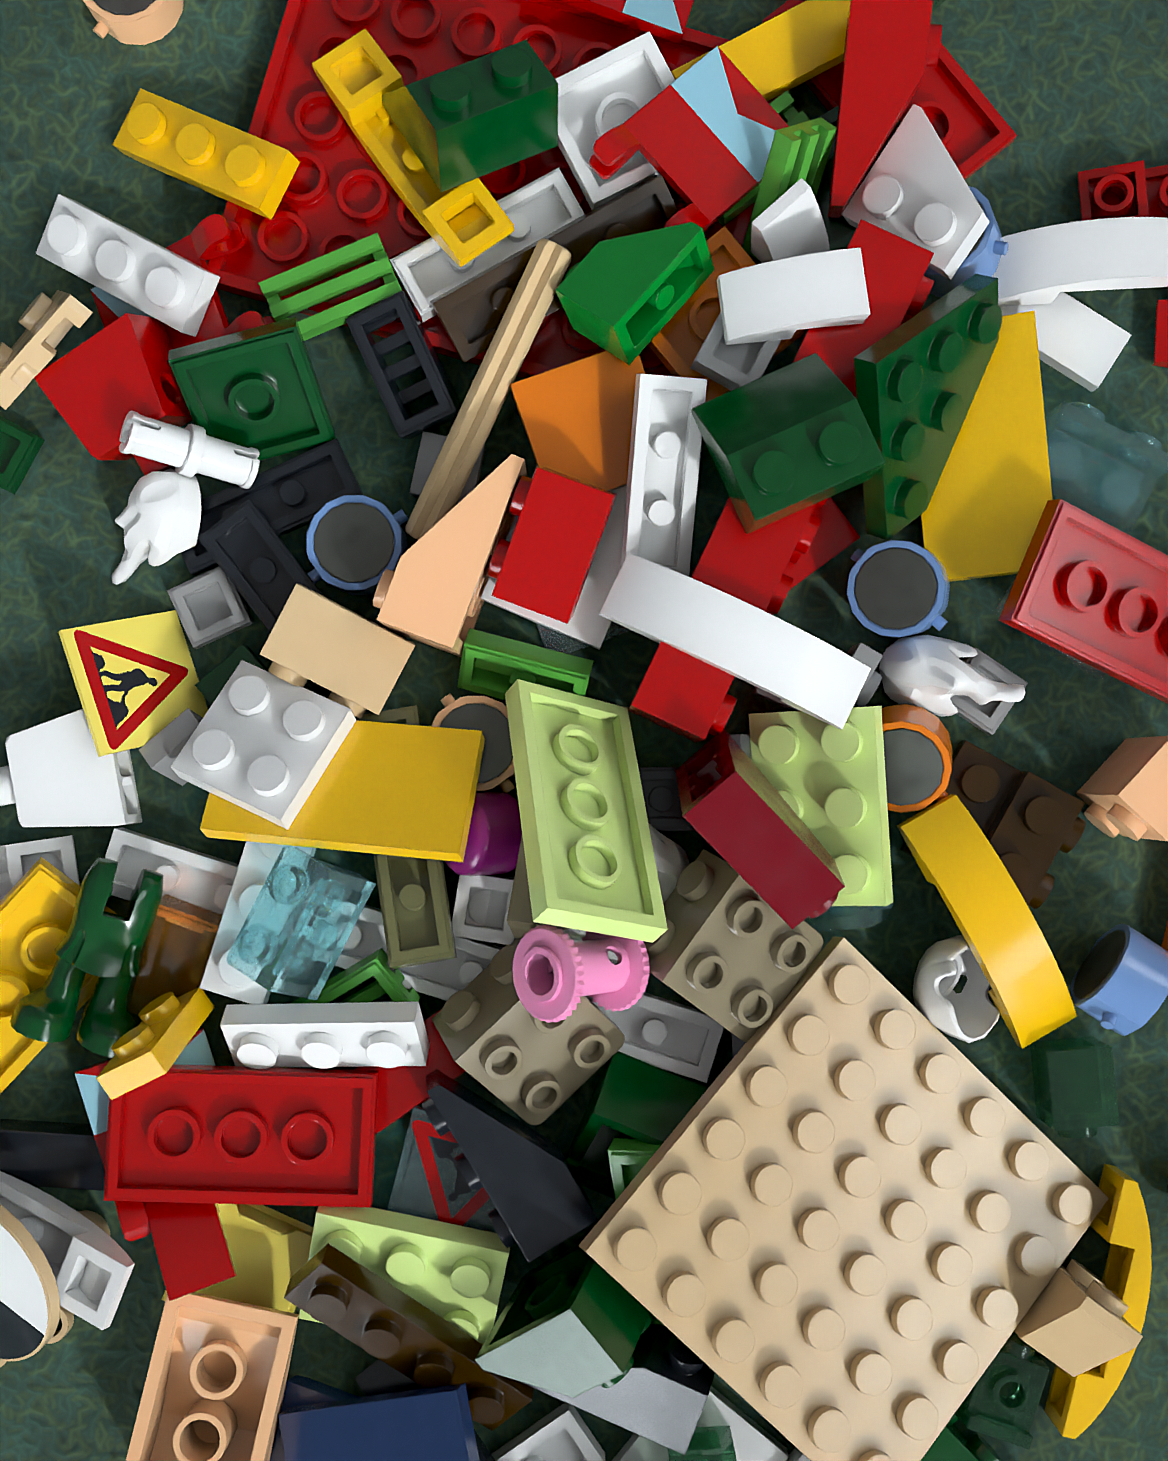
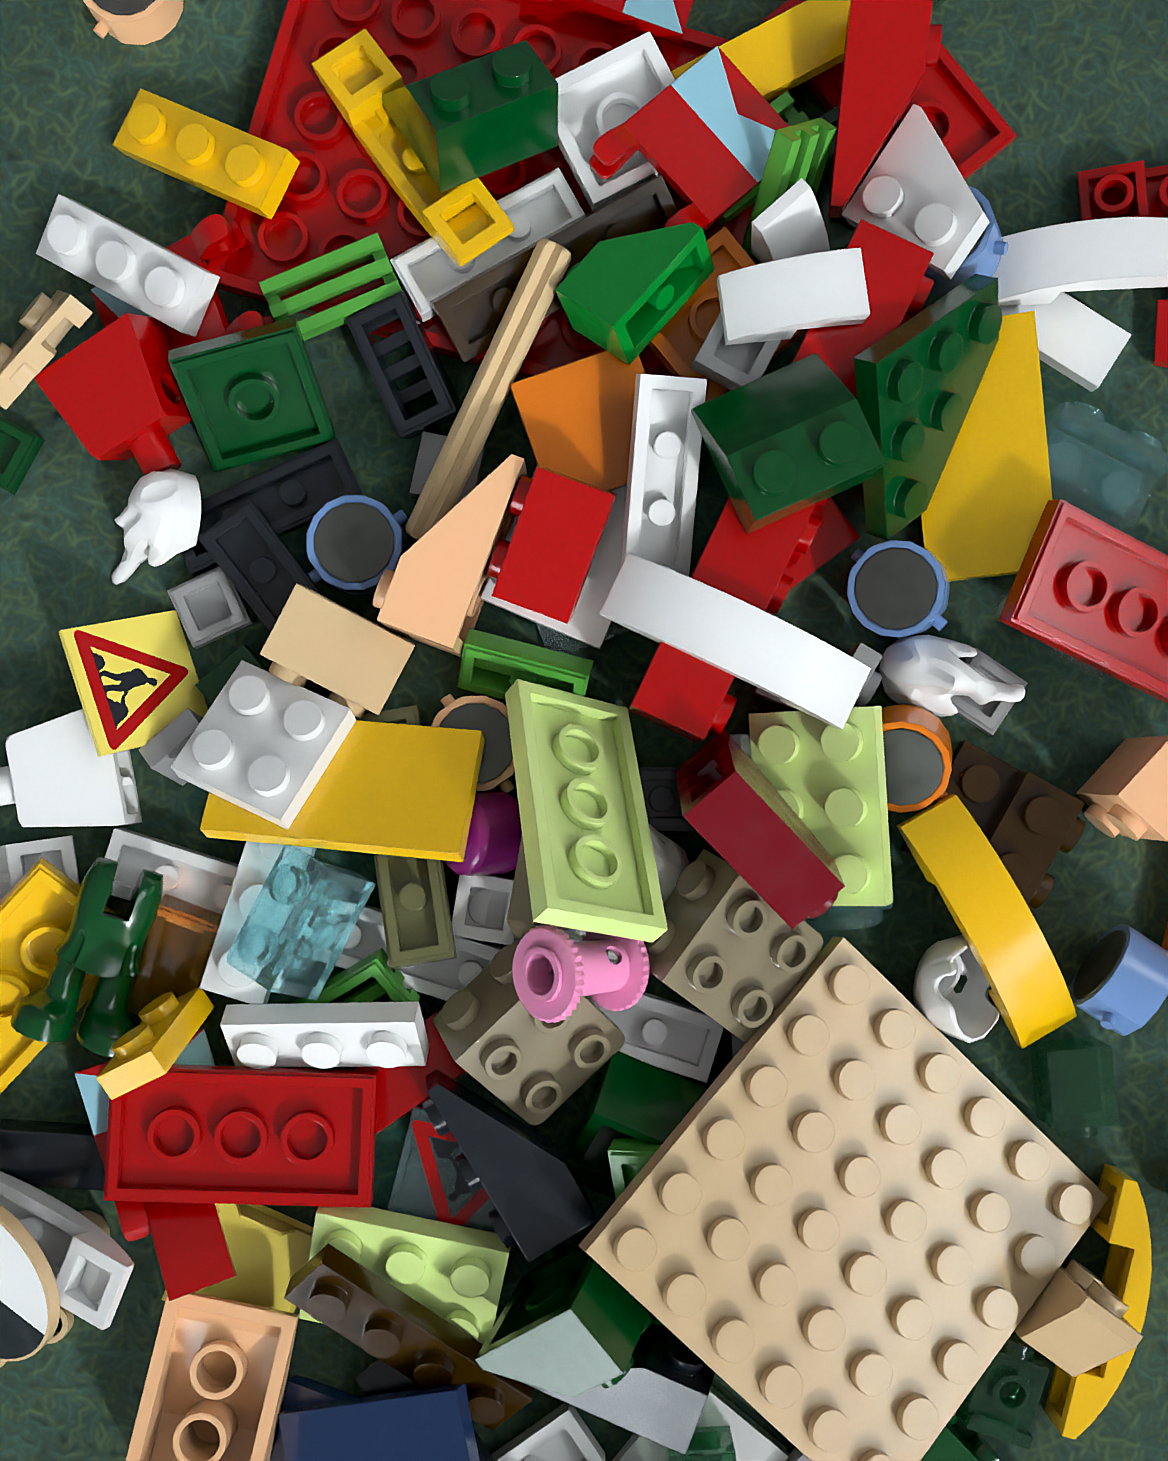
white pin [119,411,260,489] -> none

